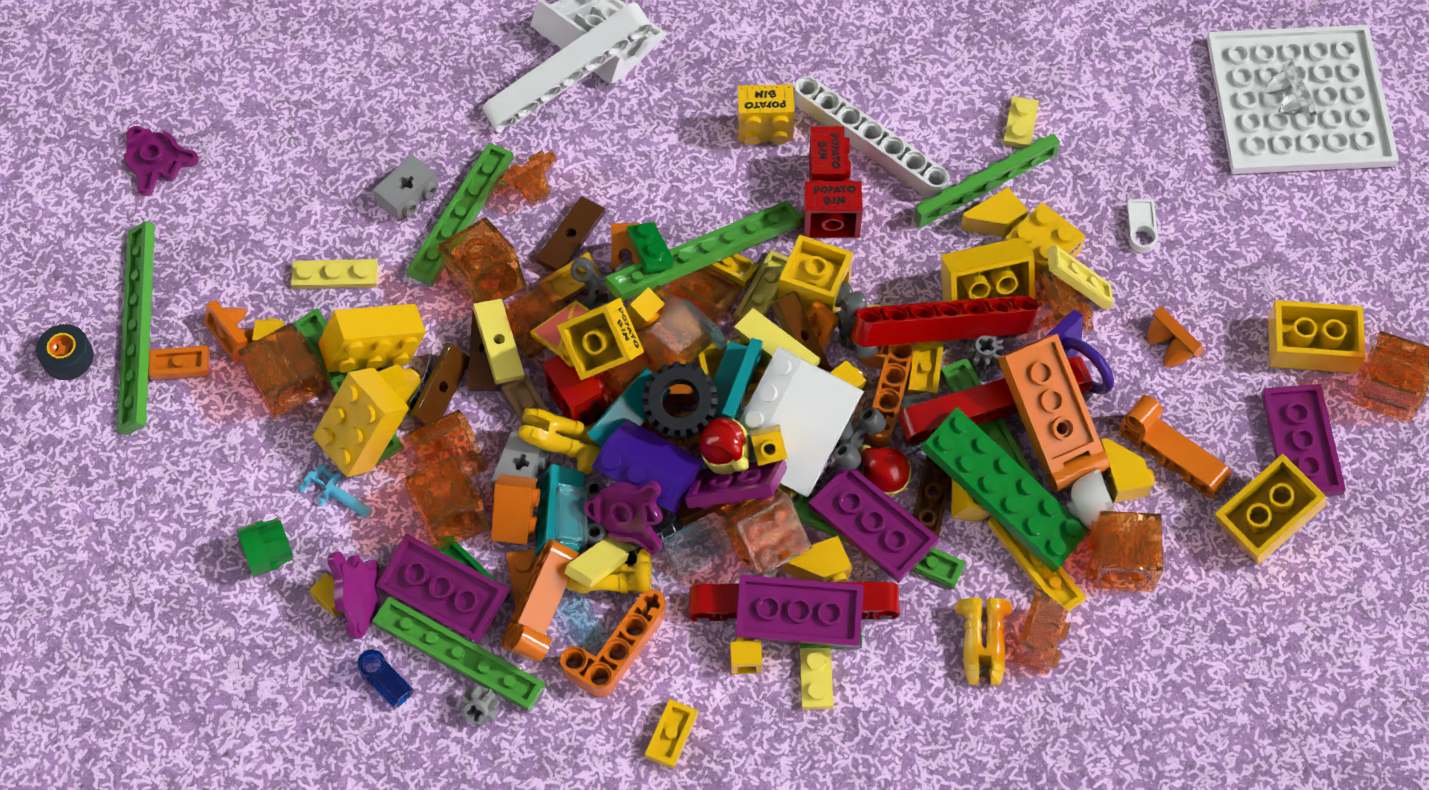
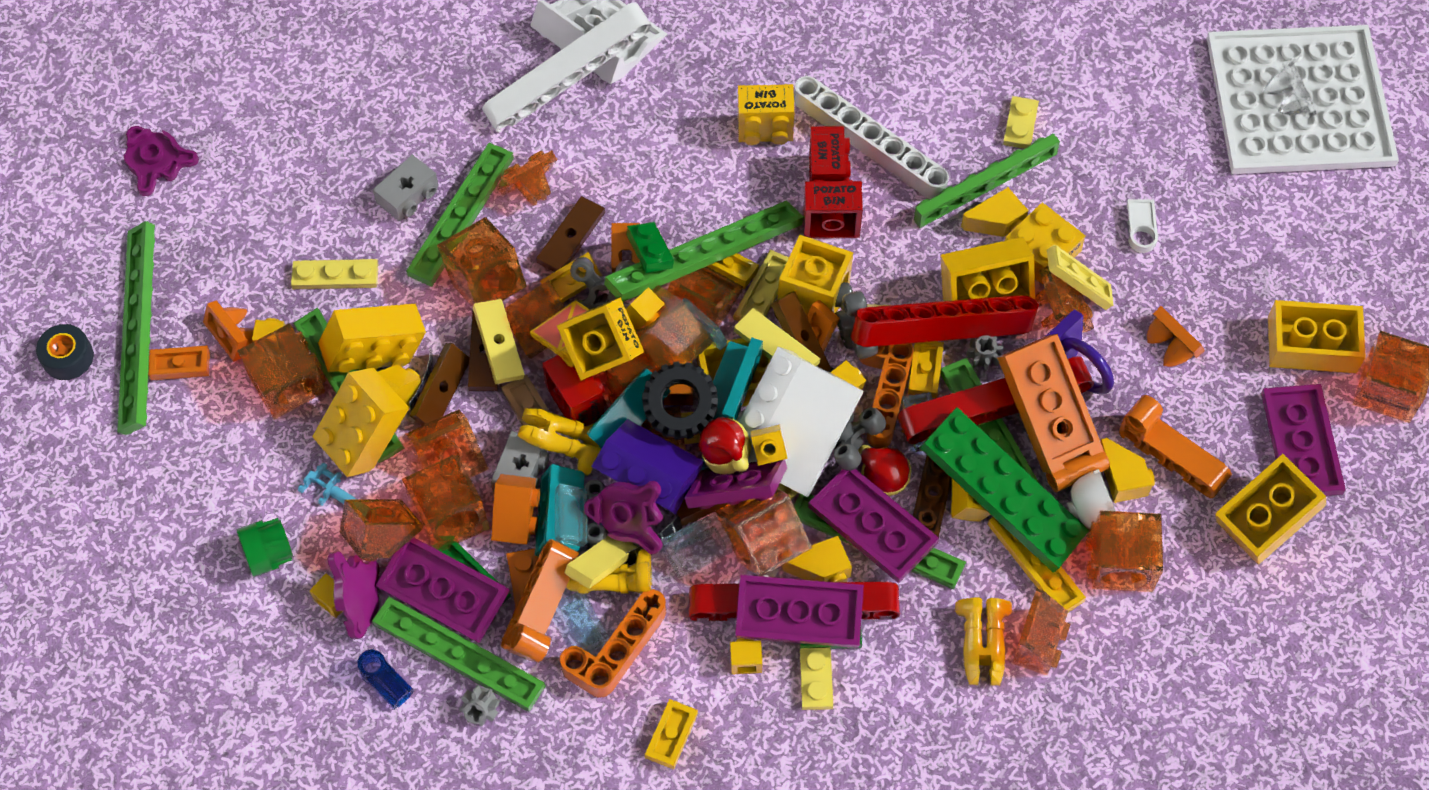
none -> clear orange slope [339,499,423,561]

